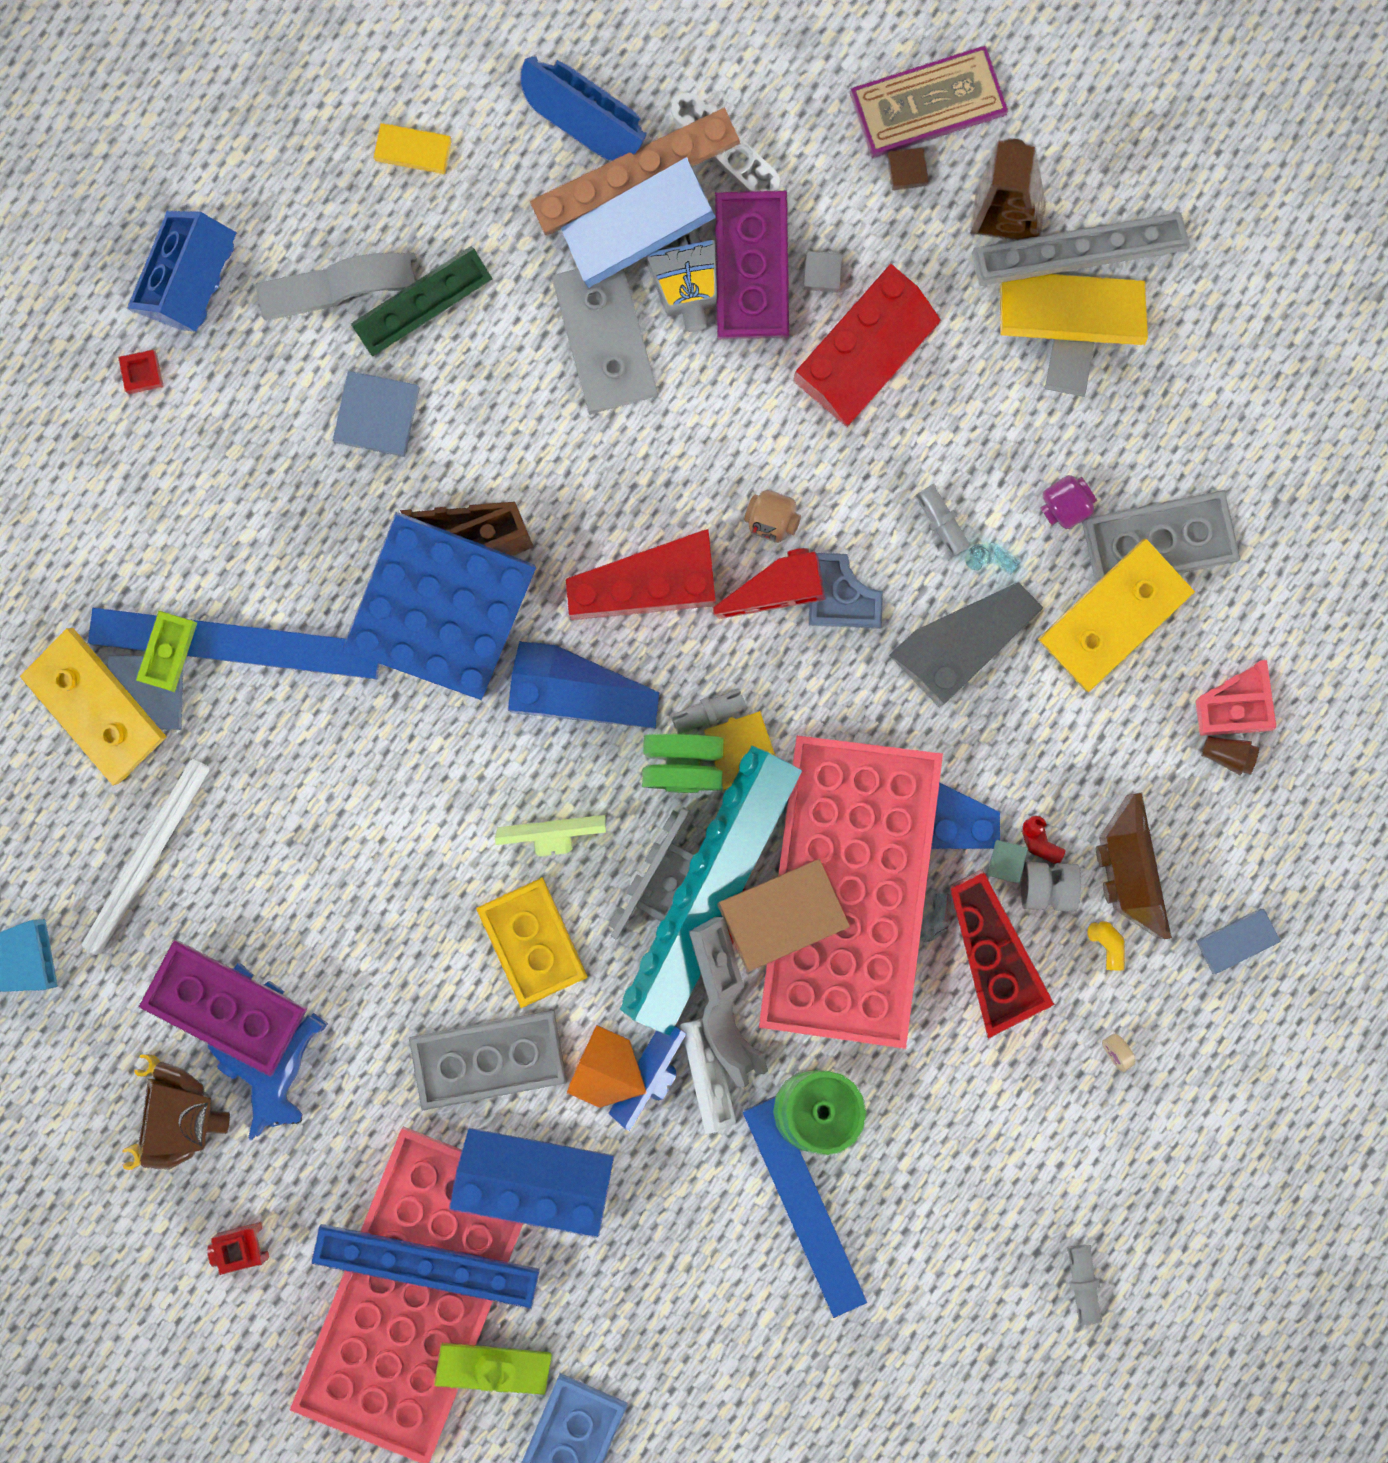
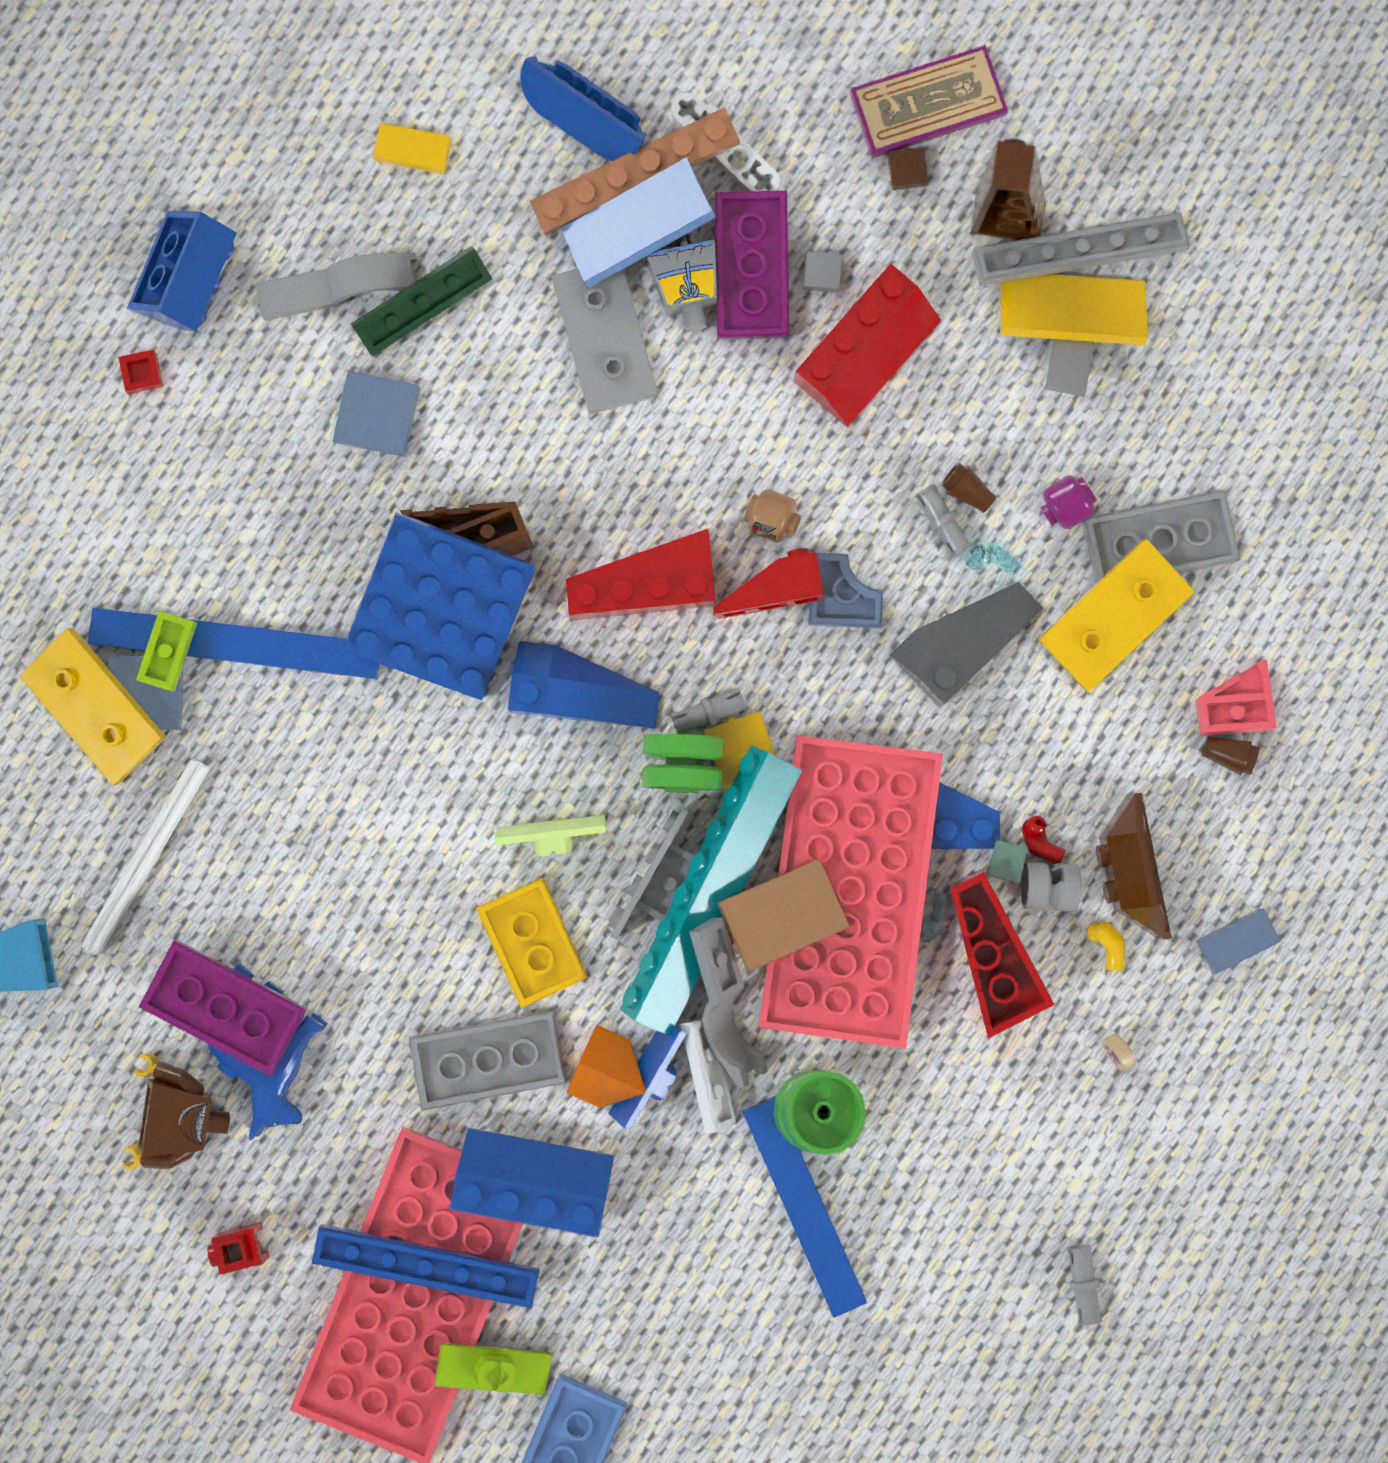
none -> reddish brown cone [941,462,996,513]

